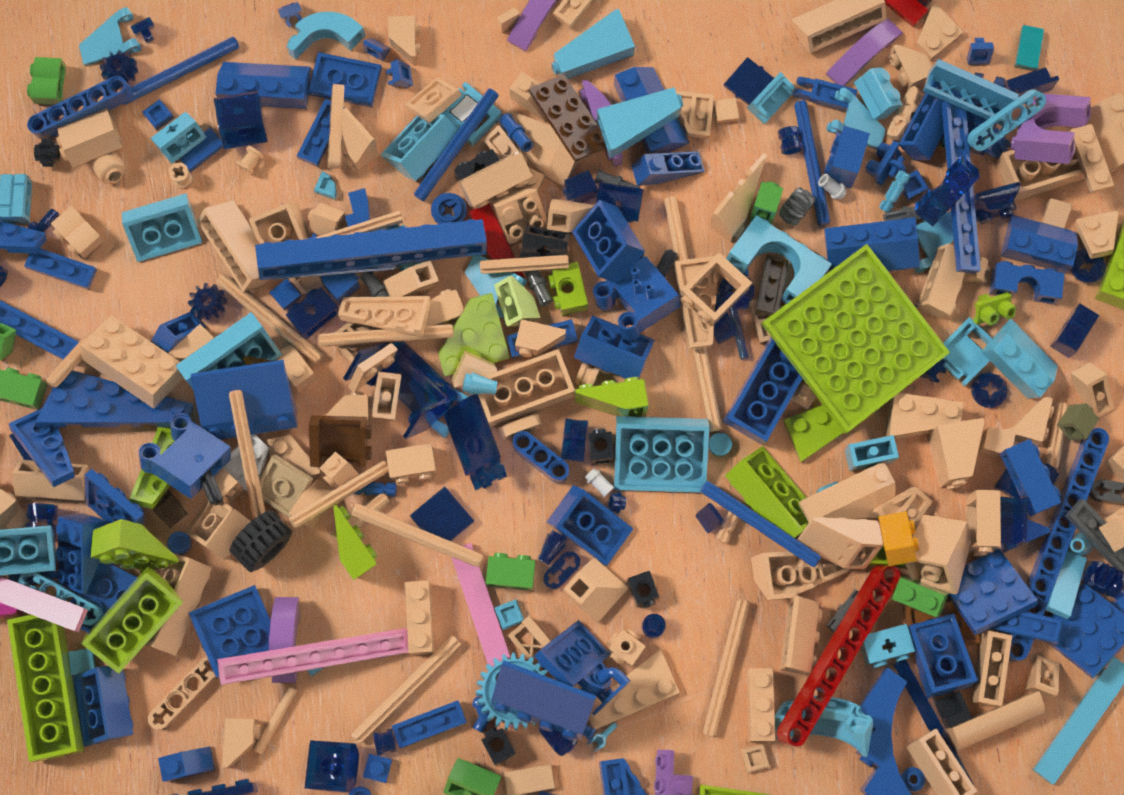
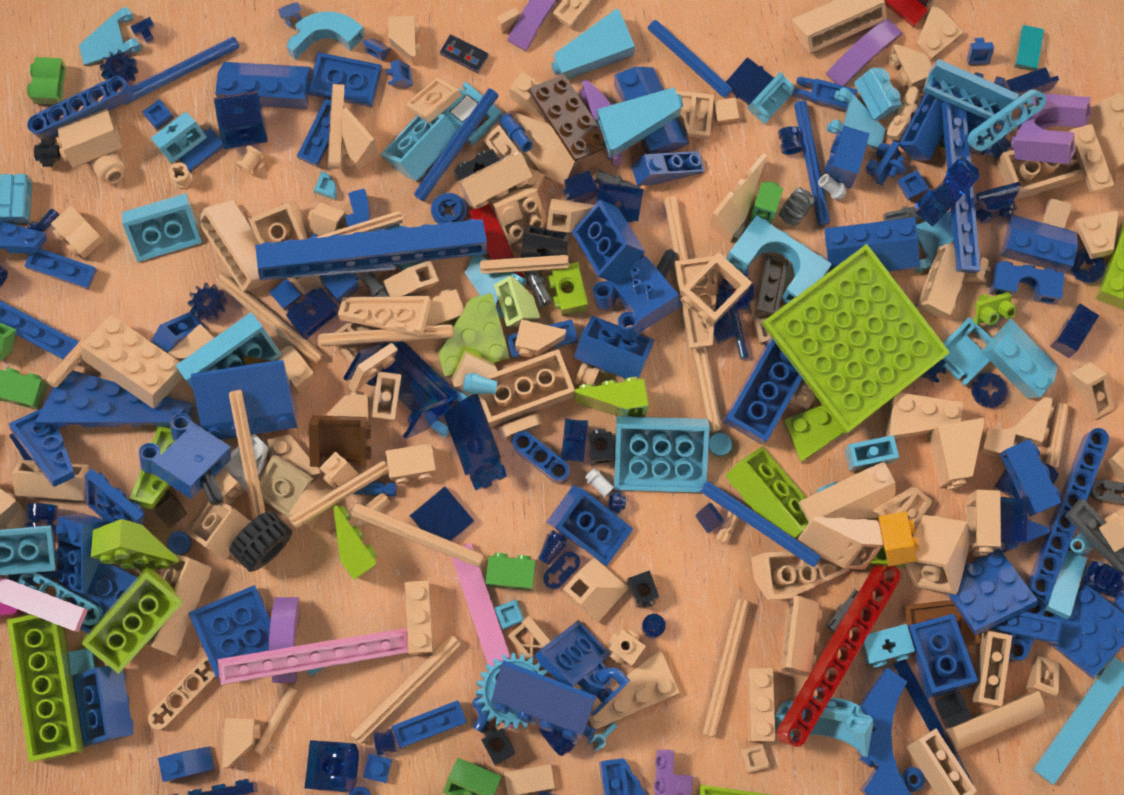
medium azure axle [879,171,910,212] -> none
bright green brick [892,575,949,617] -> none
olive brick [1057,403,1099,440] -> none
none -> tile [440,34,489,74]
none -> blue axle [648,20,732,98]

